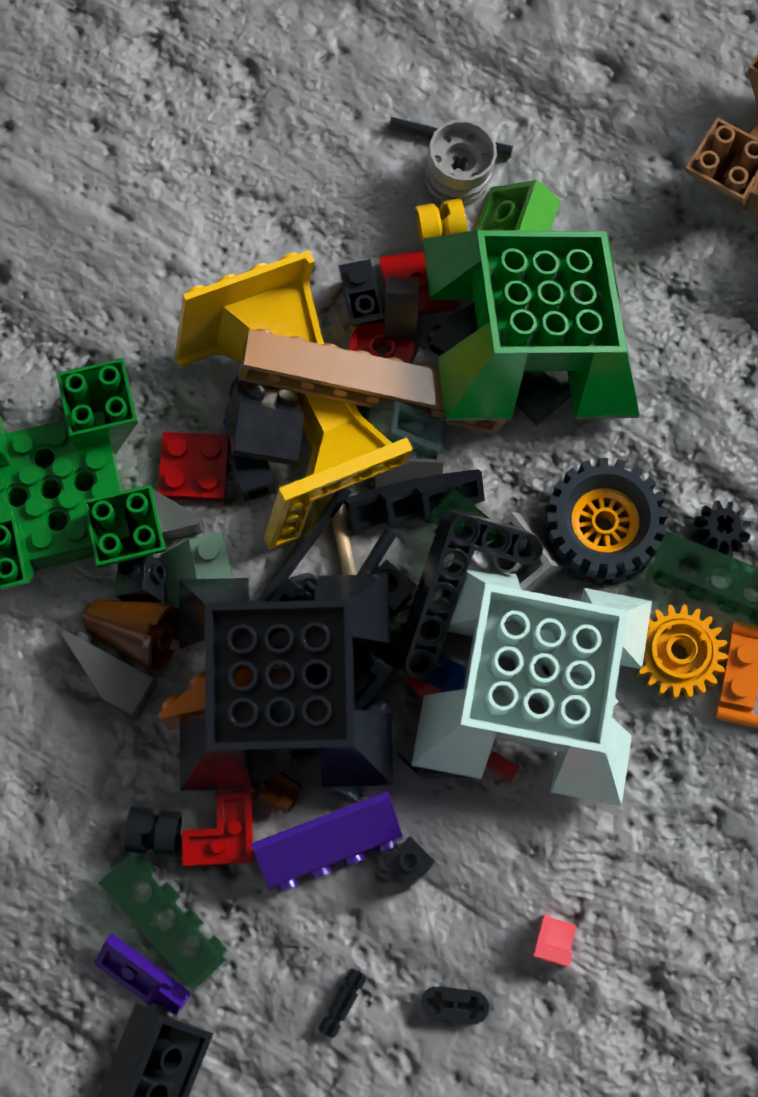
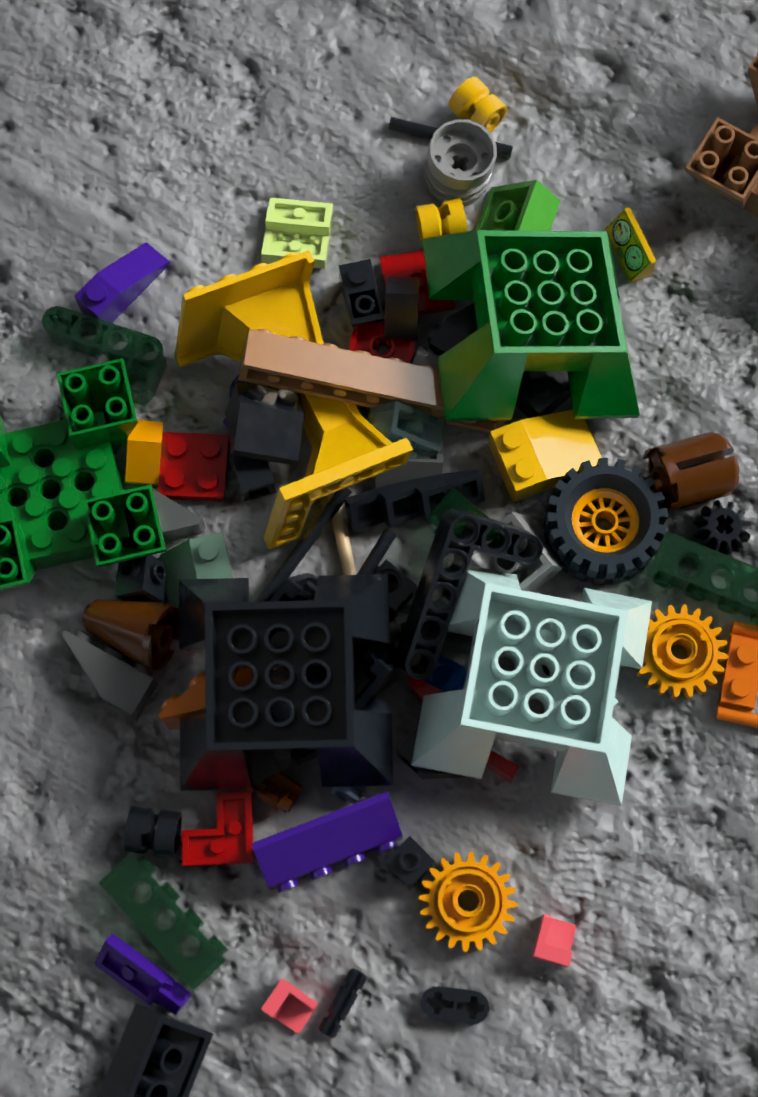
none -> clear green beam [42,306,167,405]
none -> dark purple slope [74,242,170,331]
none -> light orange slope [125,420,163,486]
none -> yellowish green slope [261,198,333,269]
none -> coral panel [261,978,319,1033]
none -> light orange gear [419,851,518,952]
none -> yellow wheel [448,77,508,133]
none -> yellow slope [488,409,602,503]
none -> slope [605,207,656,283]
none -> reddish brown cylinder [642,432,740,513]

